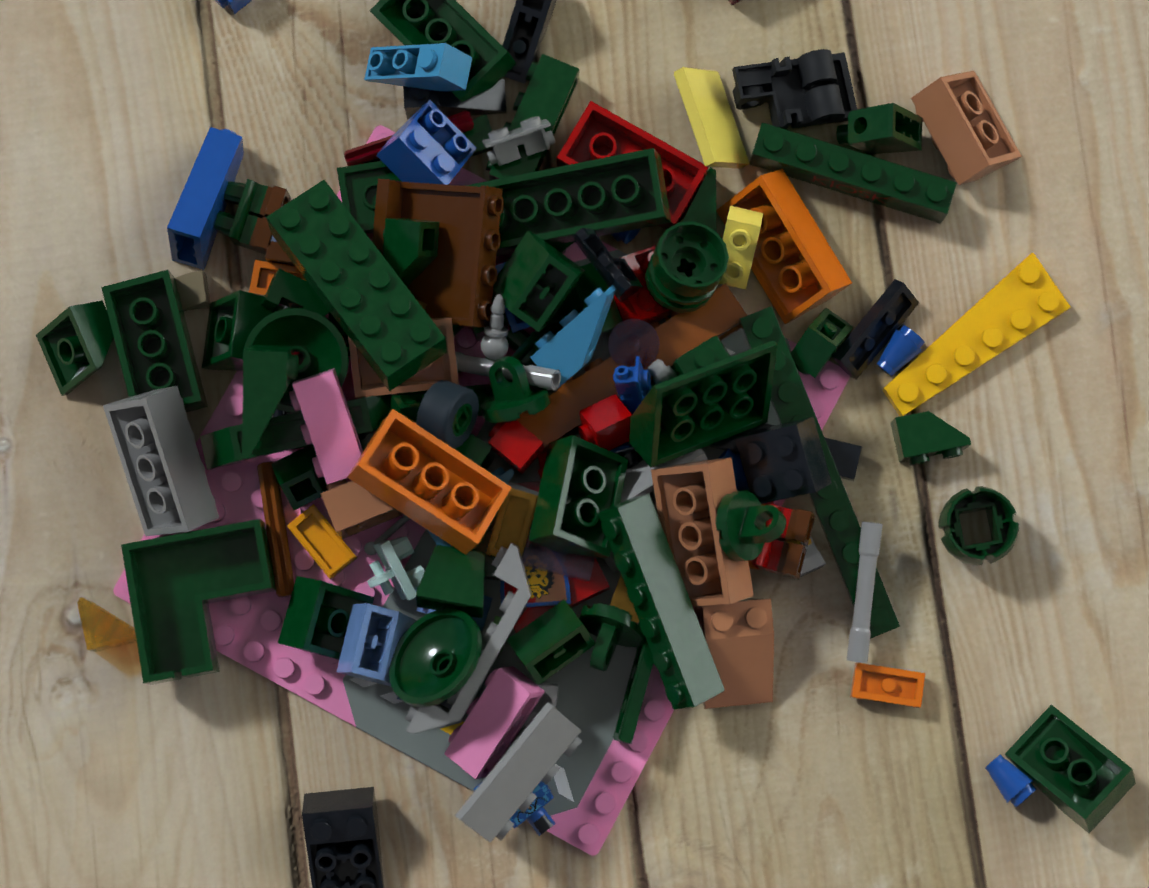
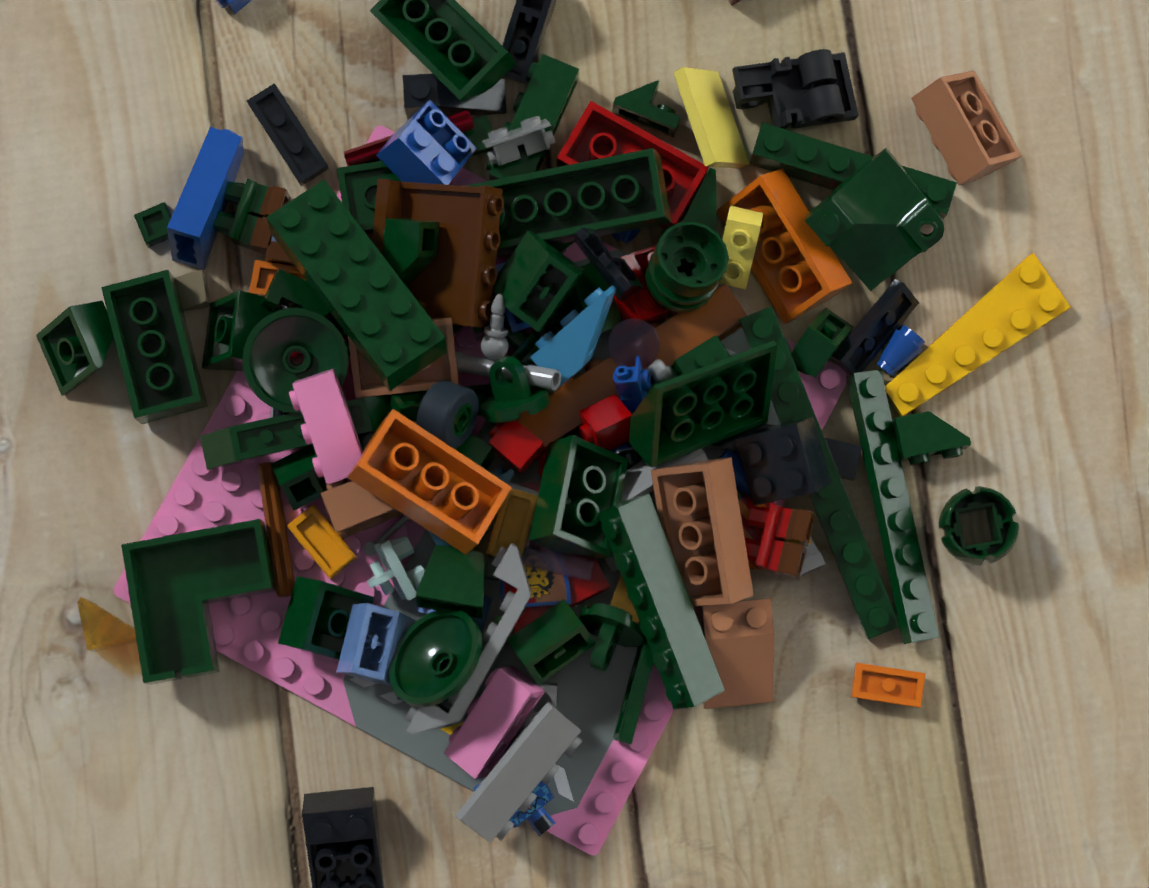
light grey slope [103,386,219,536] -> none
dark green slope [242,345,299,459] -> none
dark azure slope [364,43,472,91] -> none
dark green tile [716,491,786,561] -> none
dark green torso [836,103,922,154] -> none
light grey piece [847,521,883,663] -> none
blue cone [985,754,1037,807] -> none
dark green slope [1005,705,1136,833] -> none
none -> dark green tile [134,202,172,248]
none -> black plate [246,83,329,186]
none -> dark green slope [612,80,680,138]
none -> dark green slope [805,148,944,291]
none -> dark green plate [846,370,939,644]

